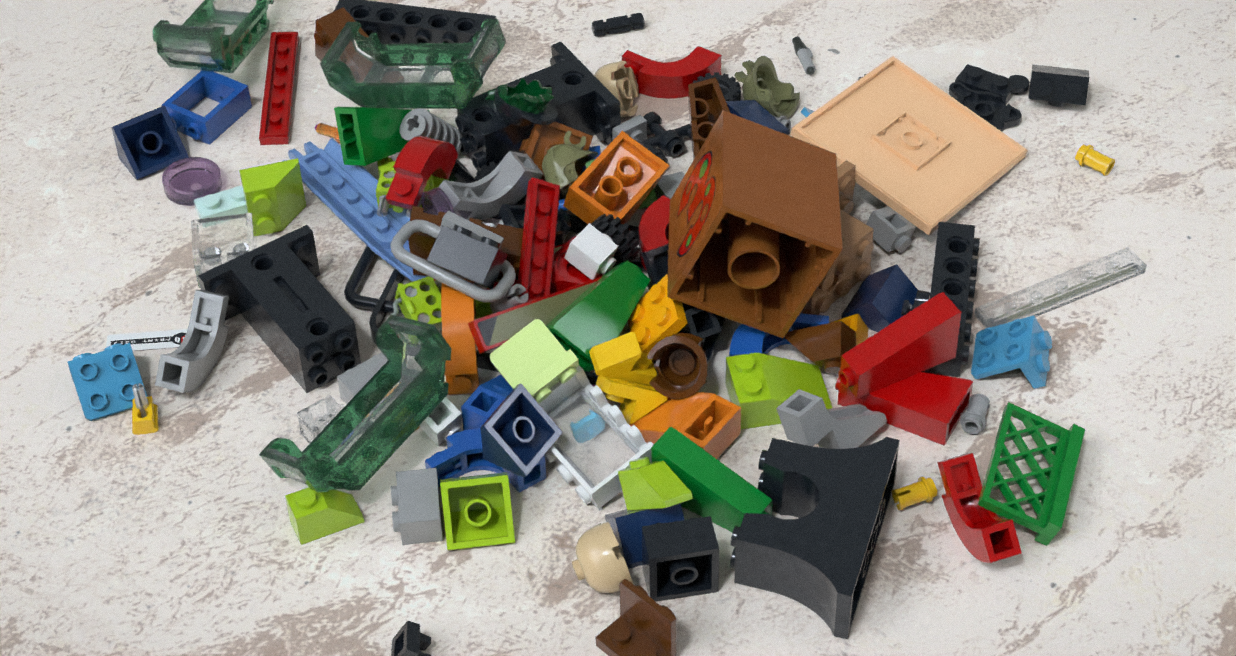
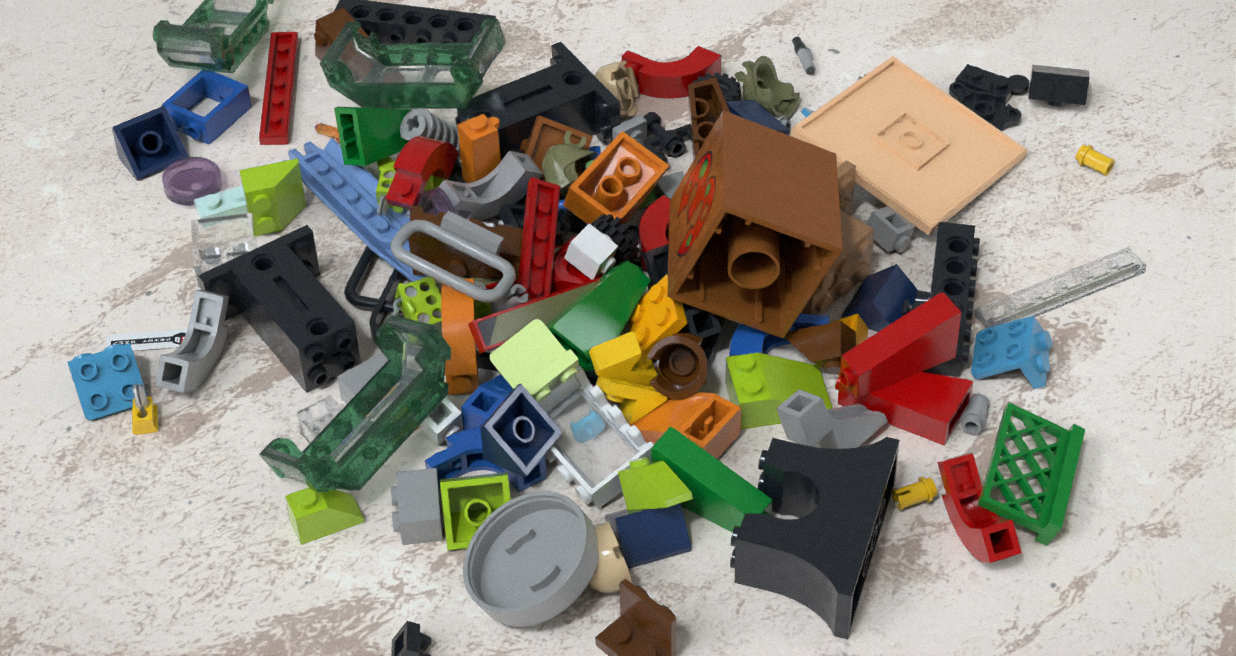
brick [427,224,507,289] -> none
hair [486,78,558,126] -> none
black axle [592,13,644,37] -> none
black brick [642,516,719,602] -> none
none -> orange brick [457,114,501,183]
none -> light grey piece [463,491,599,627]

